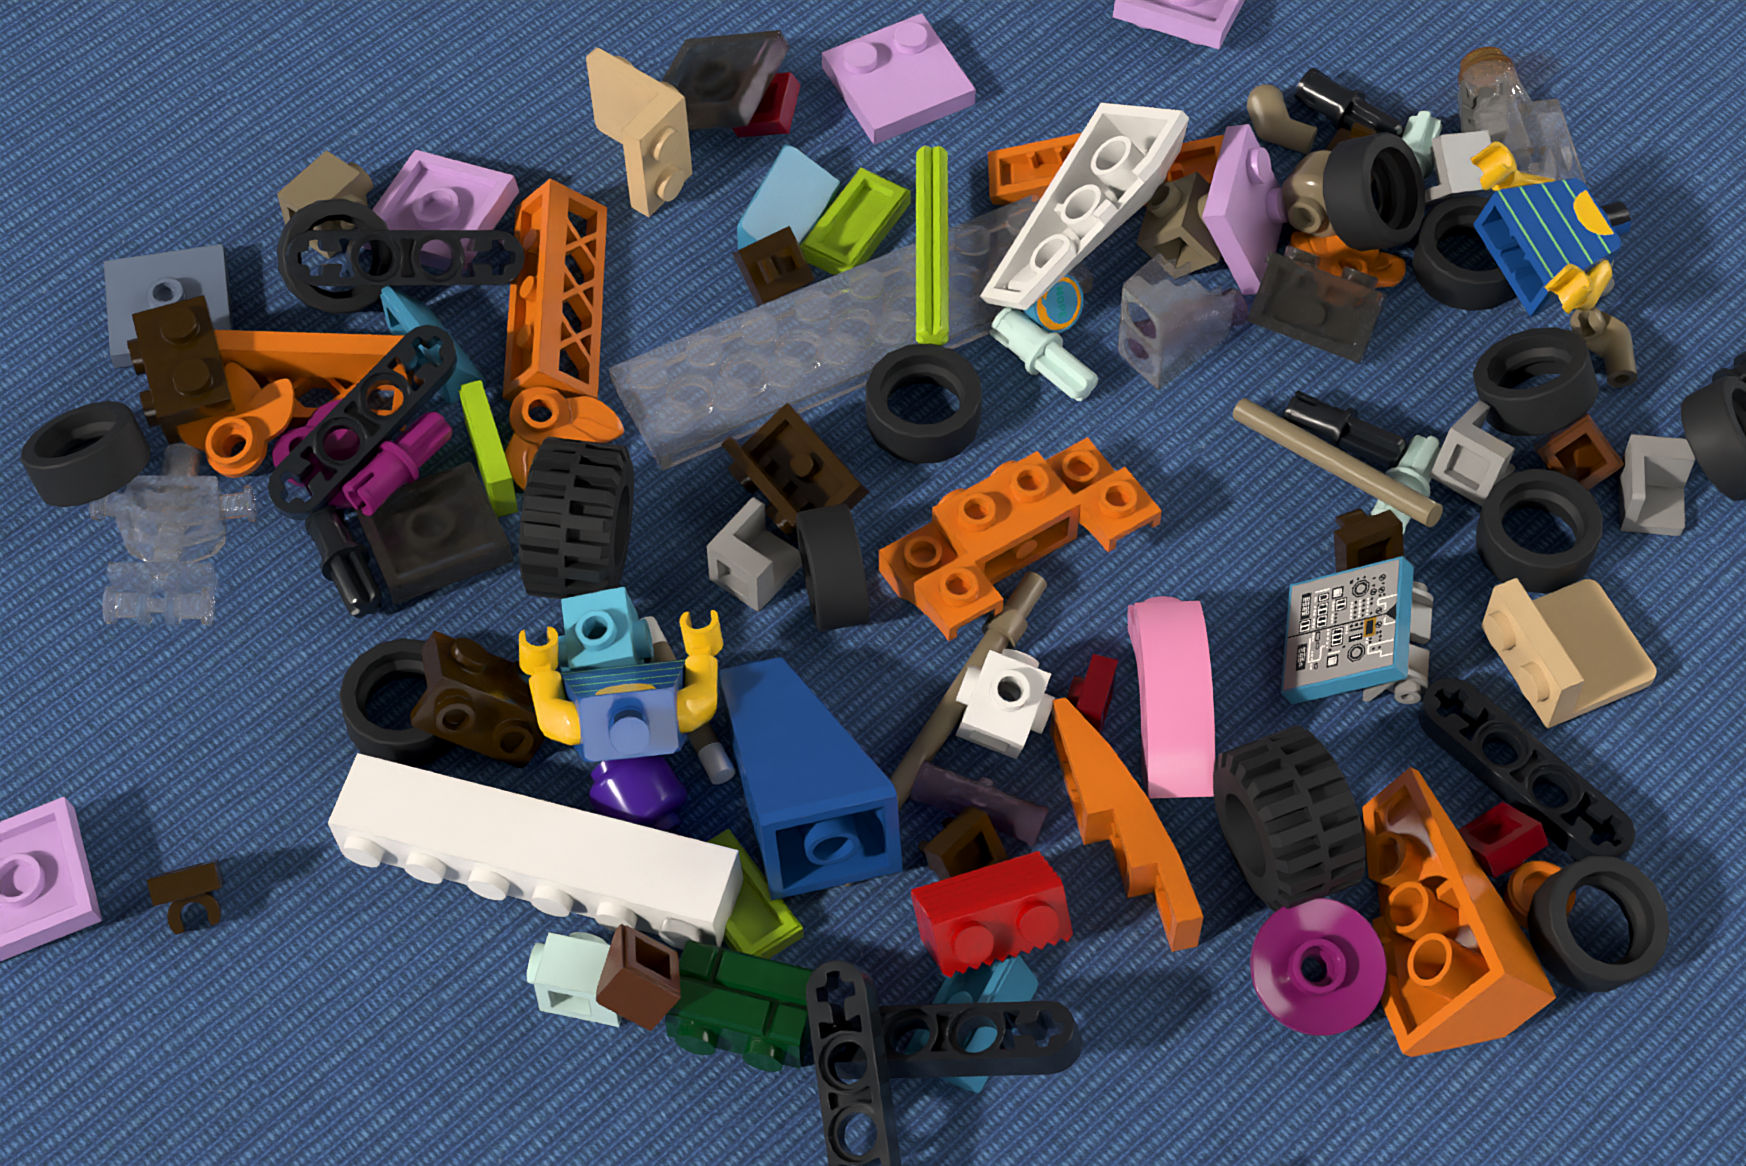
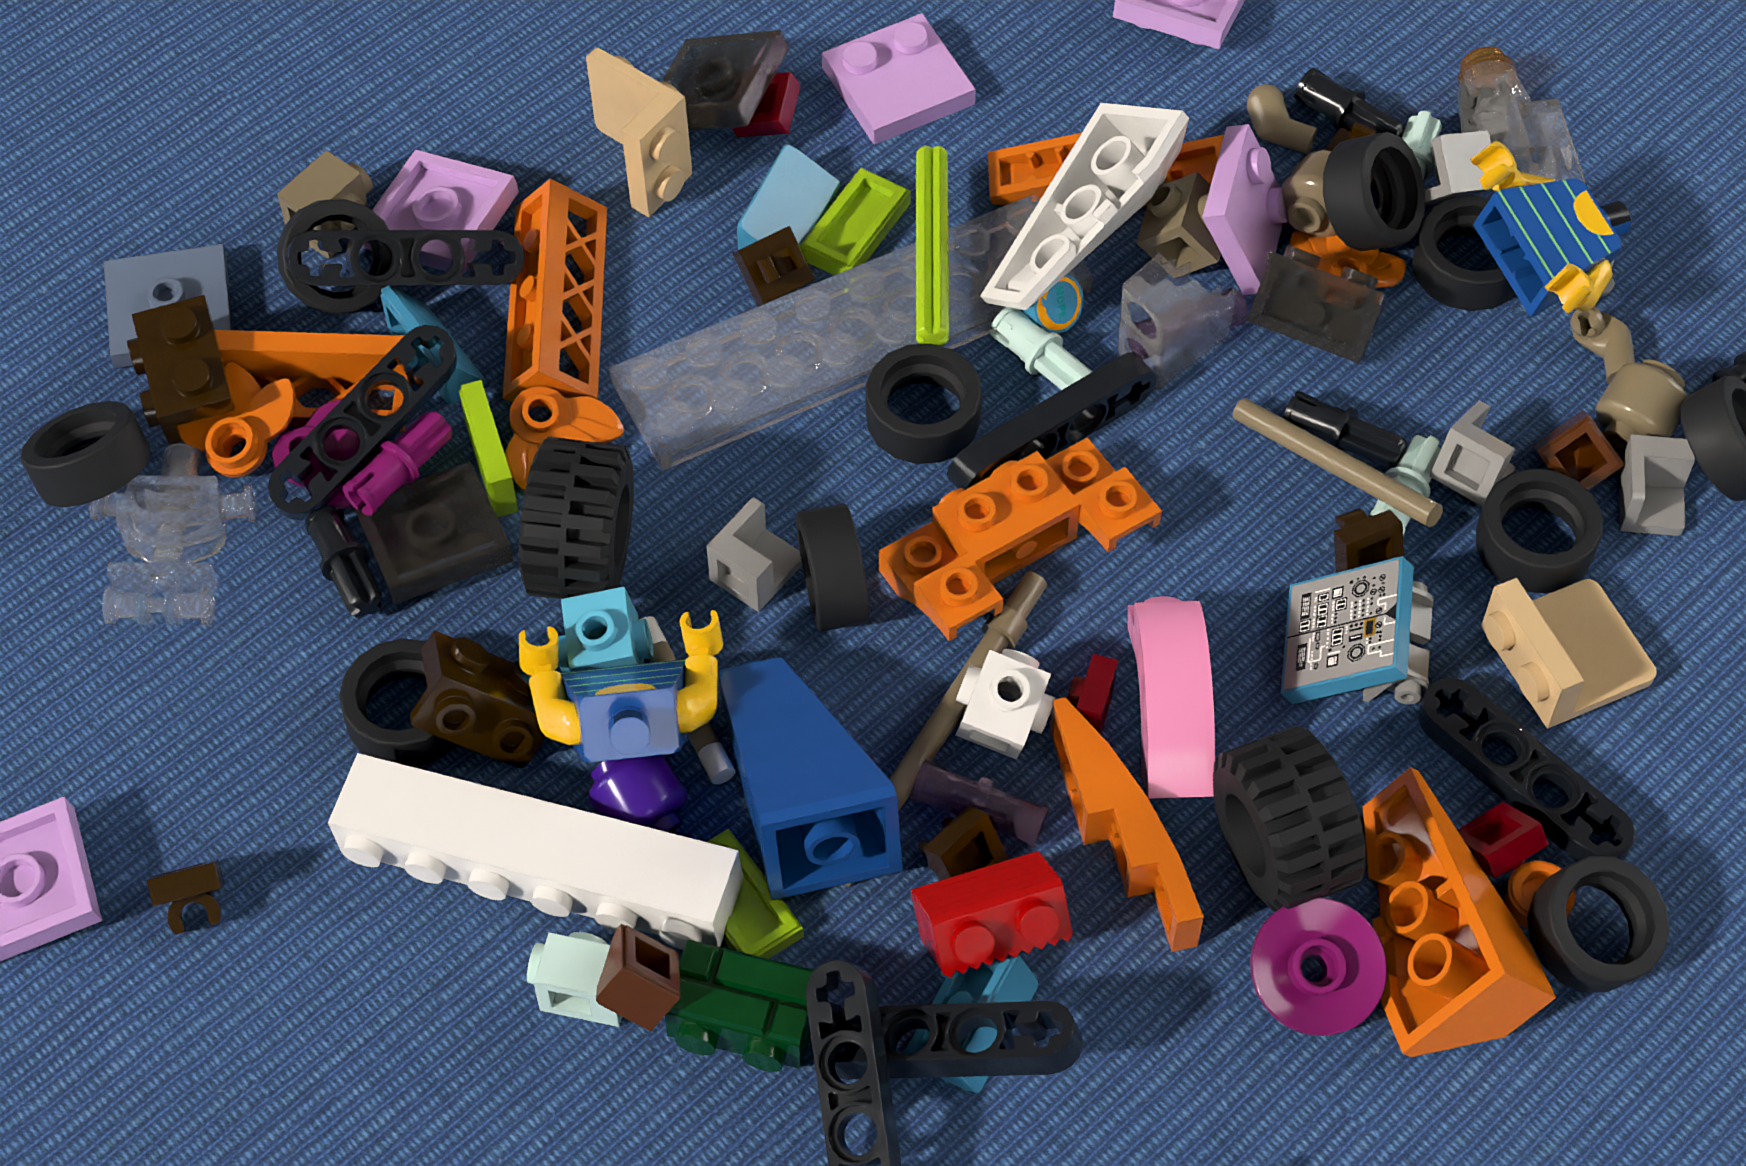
dark brown bracket [721,403,869,536] -> none
black tyre [1473,327,1599,436] -> none
none -> black beam [947,352,1157,490]
none -> dark tan head [1595,359,1688,452]

